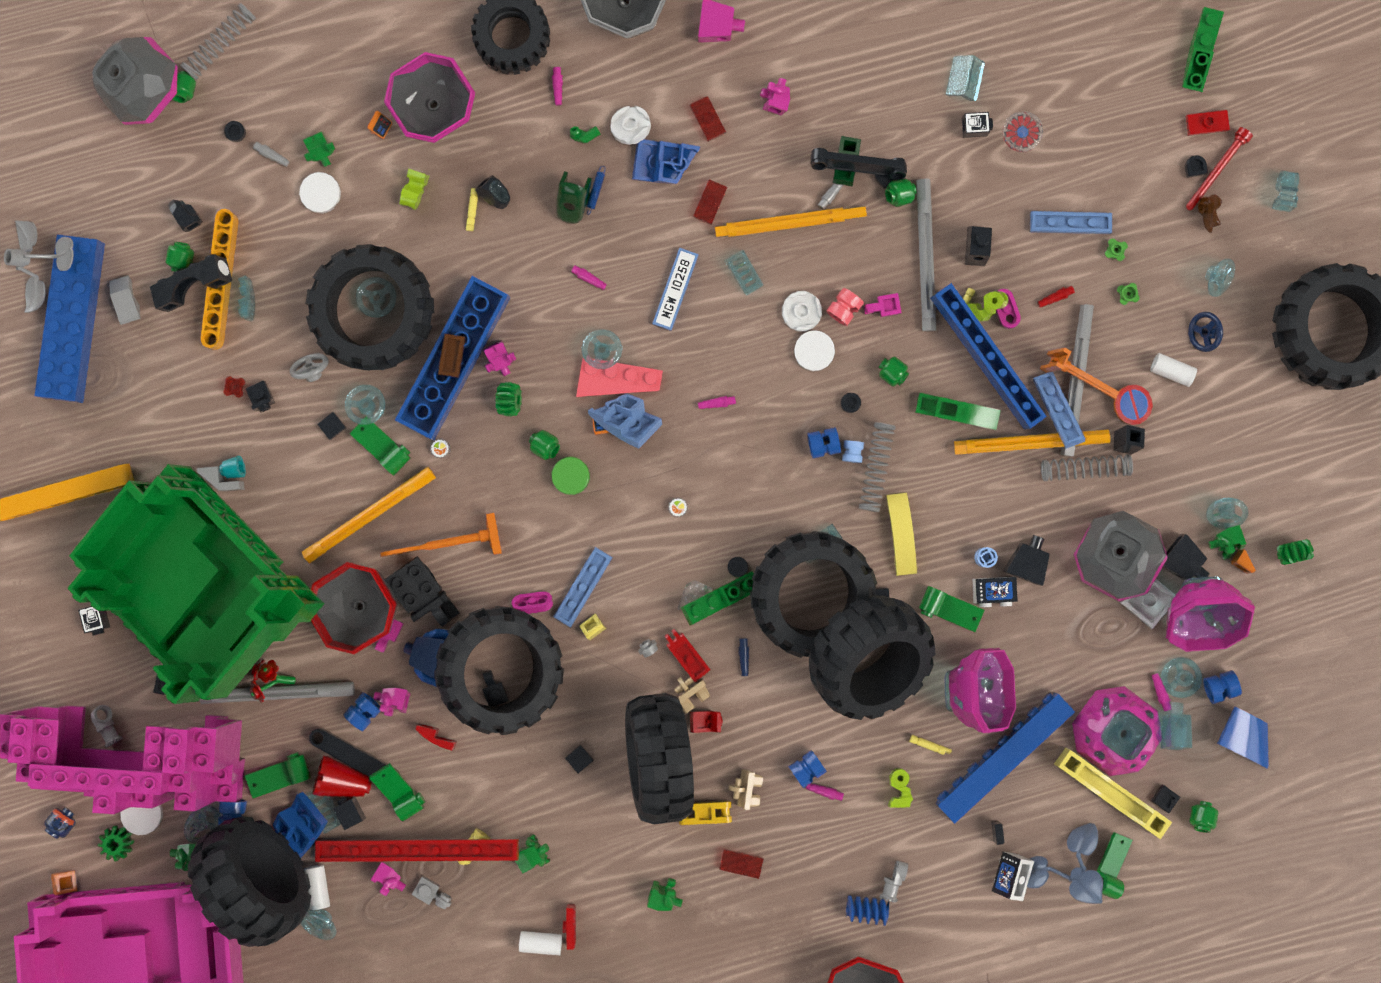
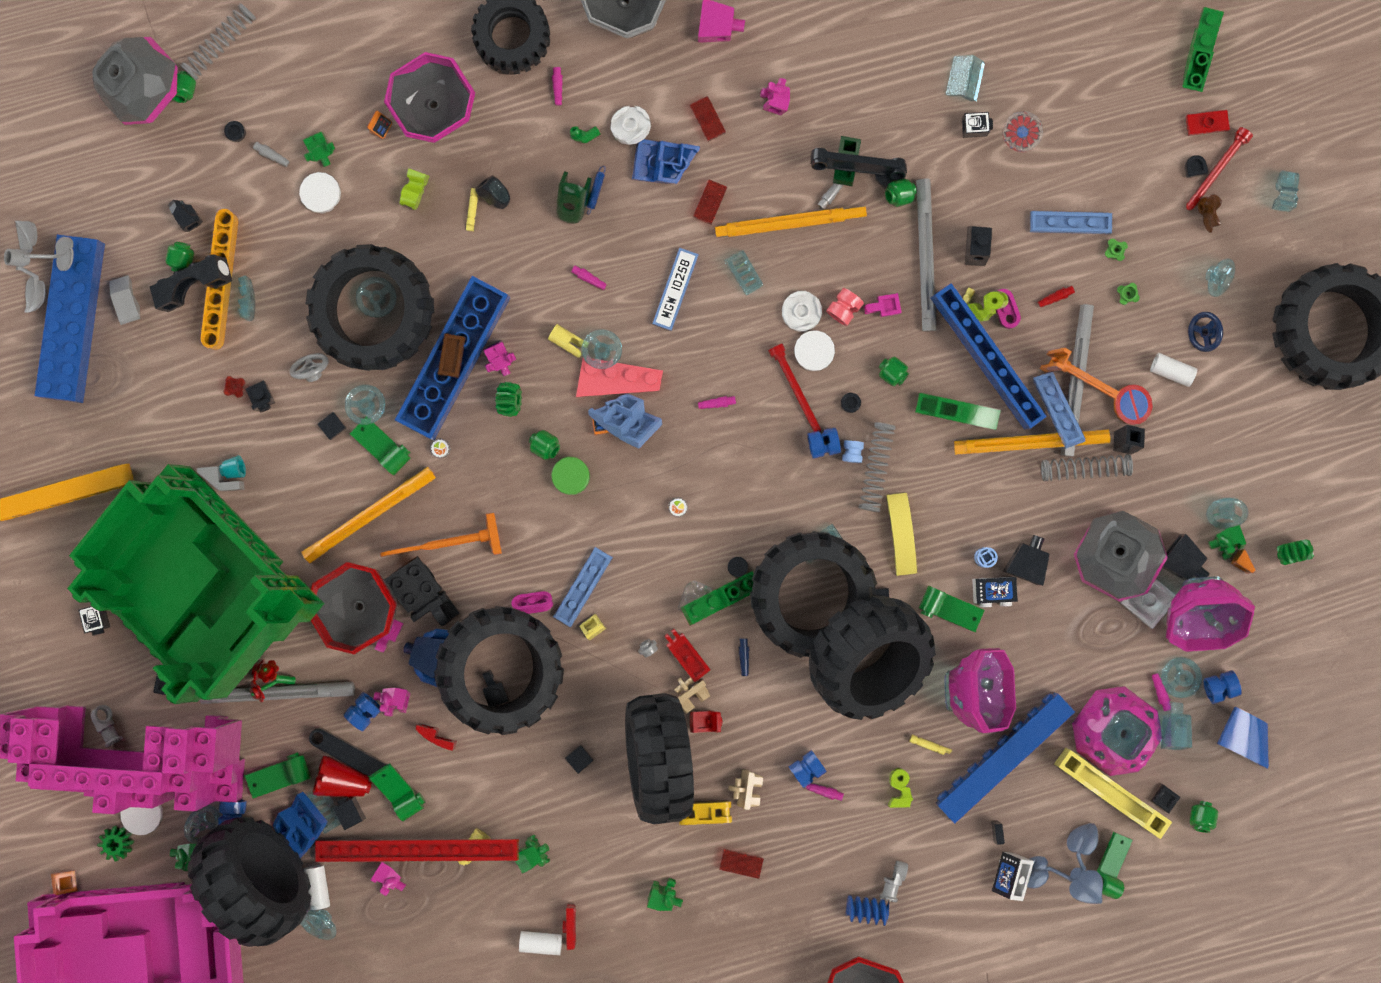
dark blue head [44,807,76,839] -> none
light grey plate [412,876,452,909] -> none
none -> light yellow hinge [548,324,588,358]
none -> red piece [768,343,821,433]

